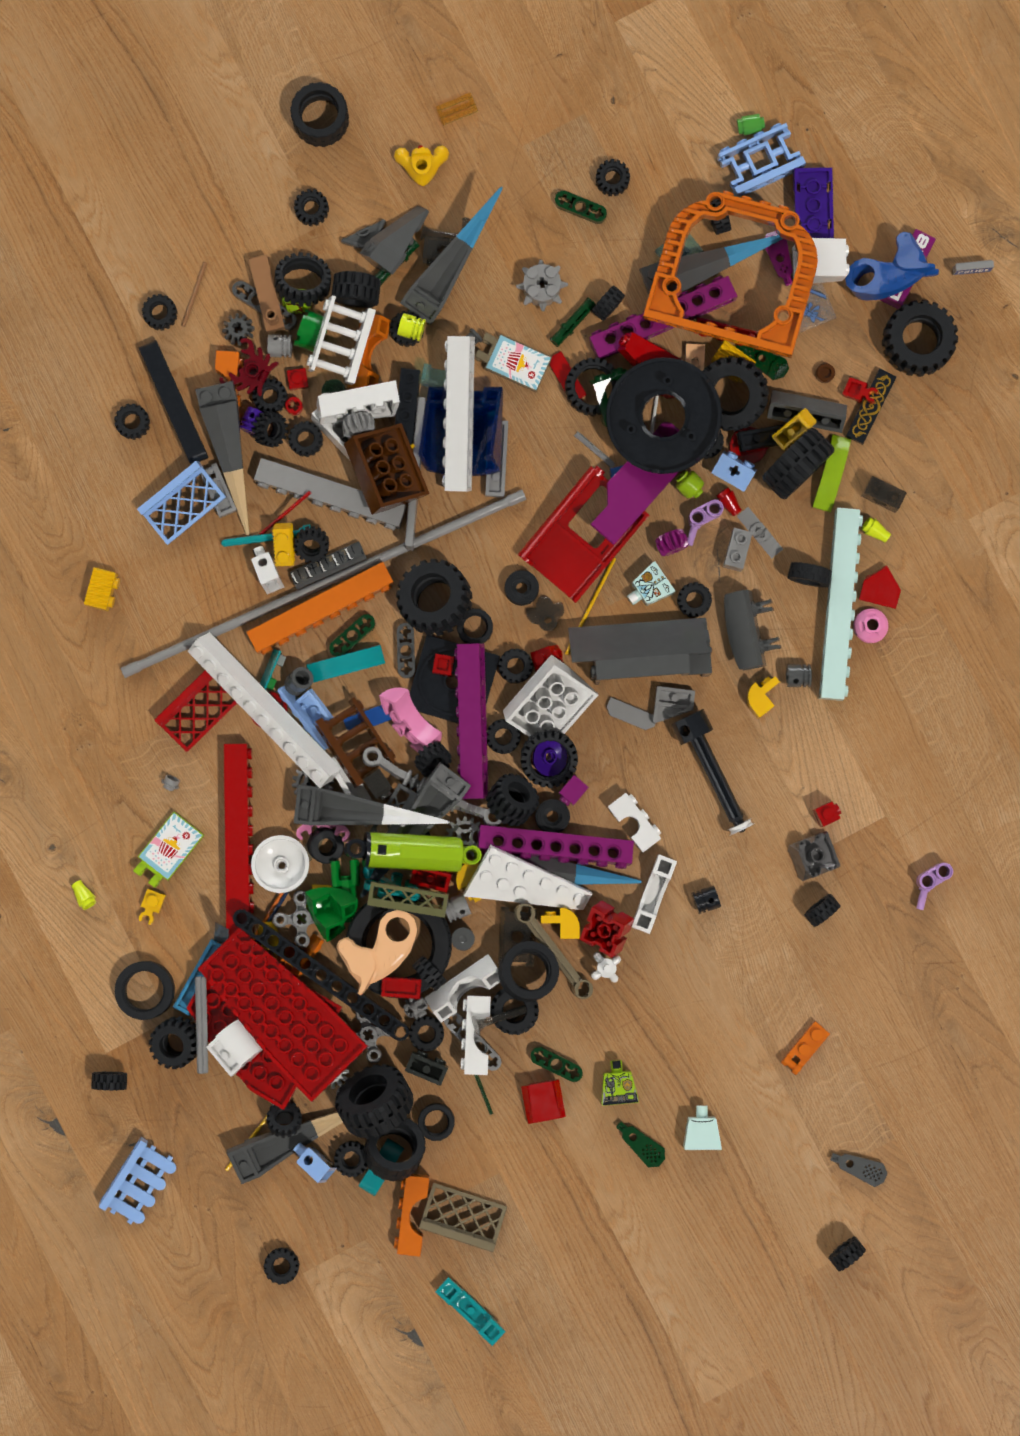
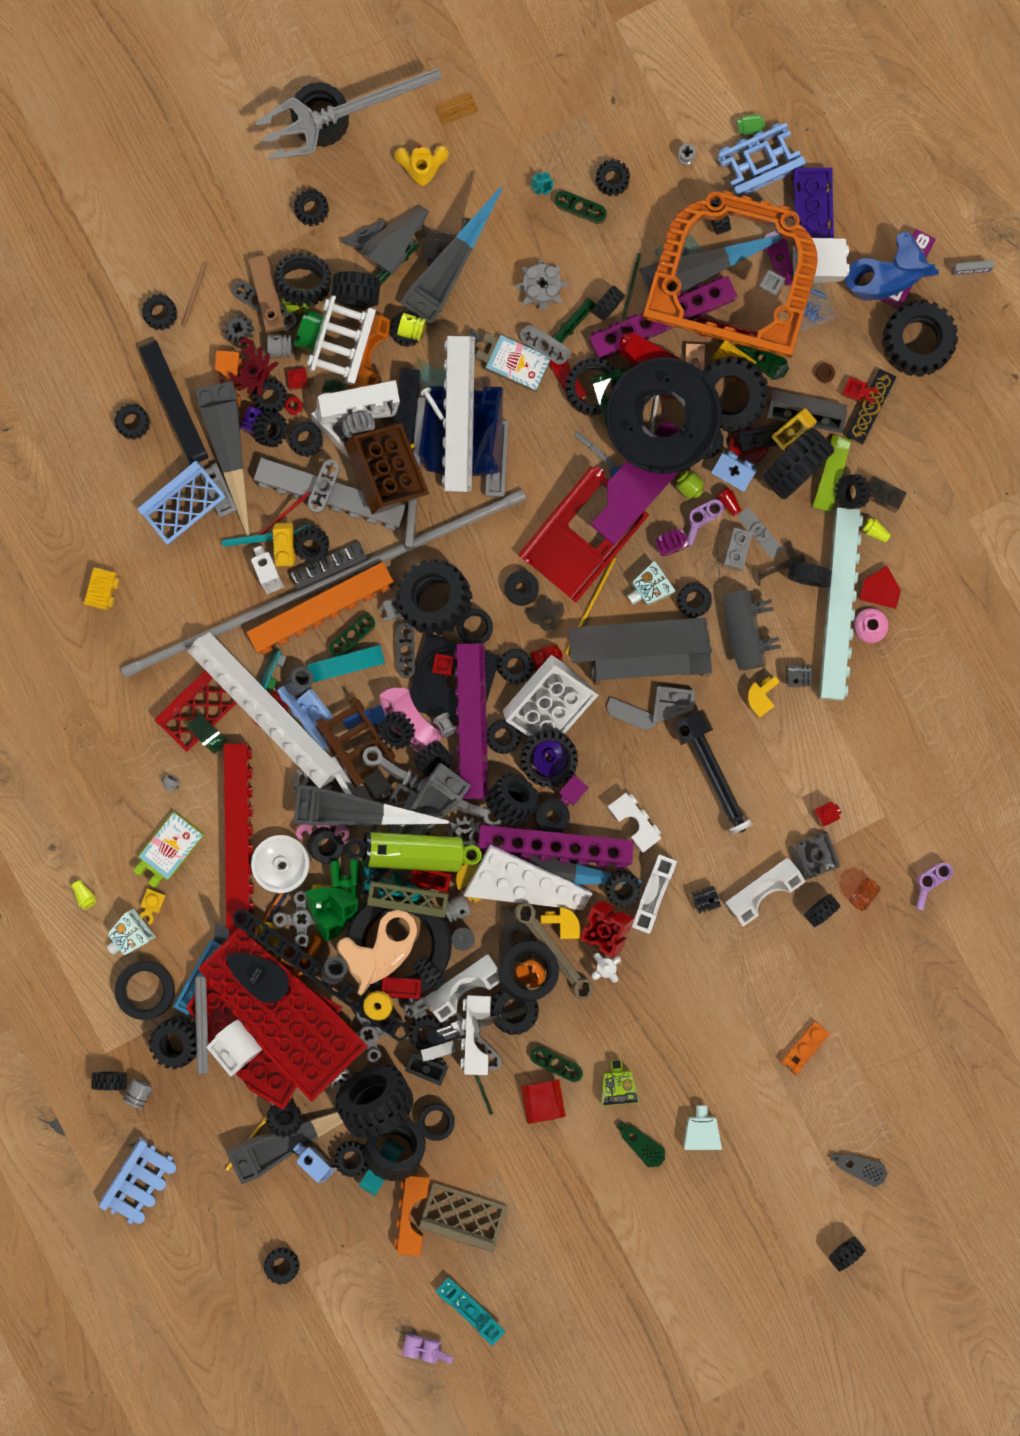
none -> light aqua torso [107,908,156,955]
none -> light grey piece [122,1078,153,1109]
none -> clear green slope [186,713,228,755]
none -> black shield [227,953,289,1003]
none -> light grey piece [255,68,442,160]
none -> light grey beam [308,459,340,514]
none -> dark grey piece [321,956,347,984]
none -> yellow piece [363,991,393,1021]
none -> black tyre [377,712,415,750]
none -> light grey tile [379,599,403,621]
none -> lavender beam [401,1334,453,1364]
none -> white pin [420,388,444,420]
none -> white piece [421,1041,456,1061]
none -> sticker [426,1020,465,1046]
none -> light grey bush [433,713,457,738]
none -> orange hair [516,959,546,988]
none -> light grey beam [520,325,570,364]
none -> teal gear [530,171,554,196]
none -> black tyre [605,870,641,907]
none -> axle [621,253,641,320]
none -> light grey bush [678,143,696,165]
none -> white arch [725,857,806,927]
none -> clear smoke piece [752,541,805,586]
none -> light grey tile [759,269,785,297]
none -> black tyre [835,474,871,509]
none -> clear orange gear [849,878,880,911]

